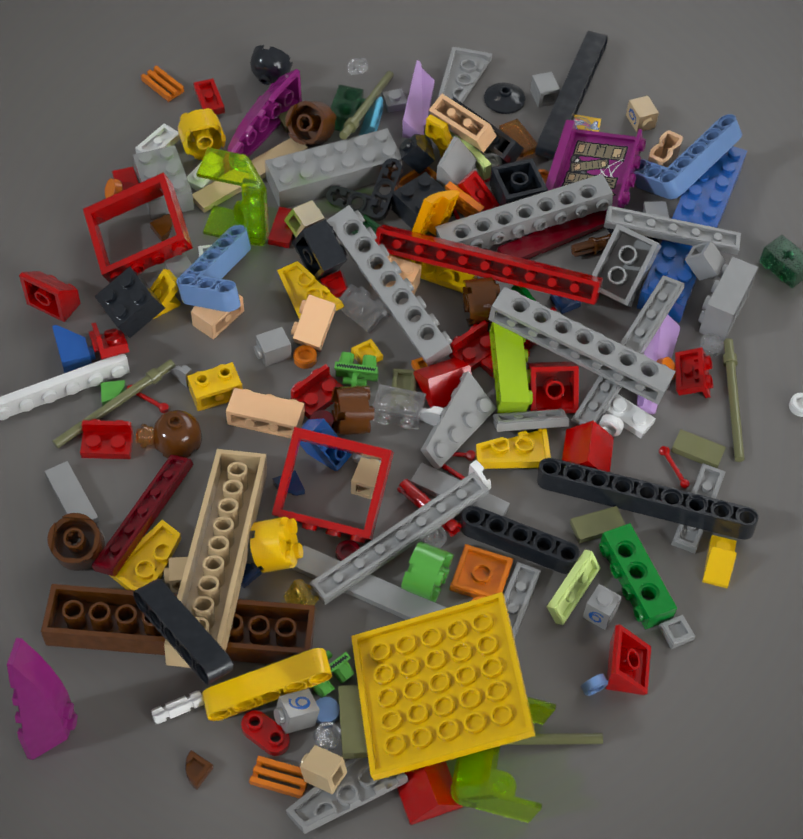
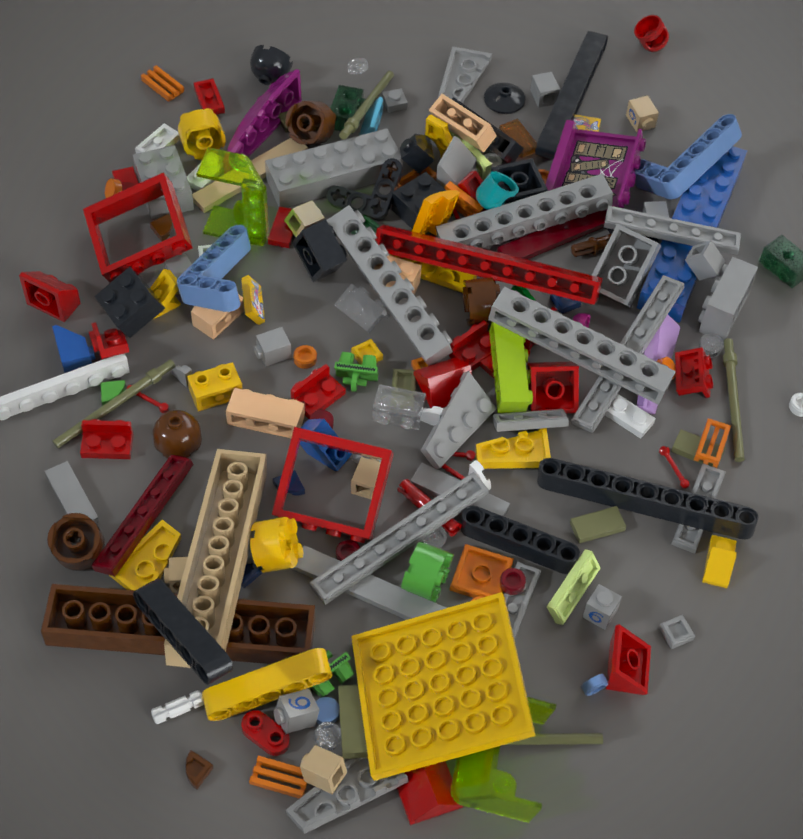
magenta wedge [7,638,78,760] -> none
clear orange plate [136,424,154,448] -> none
yellow wing [277,261,344,320] -> none
clear yellow tile [283,579,319,605] -> none
light nougat brick [291,295,337,351] -> none
red plate [320,270,350,298] -> none
reddish brown brick [331,386,374,435] -> none
lavender wedge [402,60,435,138] -> none
red slope [562,420,614,472] -> none
white tile [599,414,624,436] -> none
green brick [599,523,677,630] -> none
light nougat brick [648,130,683,167] -> none
none -> yellow tile [241,275,265,325]
none -> teal helmet [476,171,519,210]
none -> dark red tile [500,568,526,595]
none -> dark pink hinge [572,313,590,328]
none -> red helmet [634,15,669,52]
none -> orange tile [694,418,731,468]

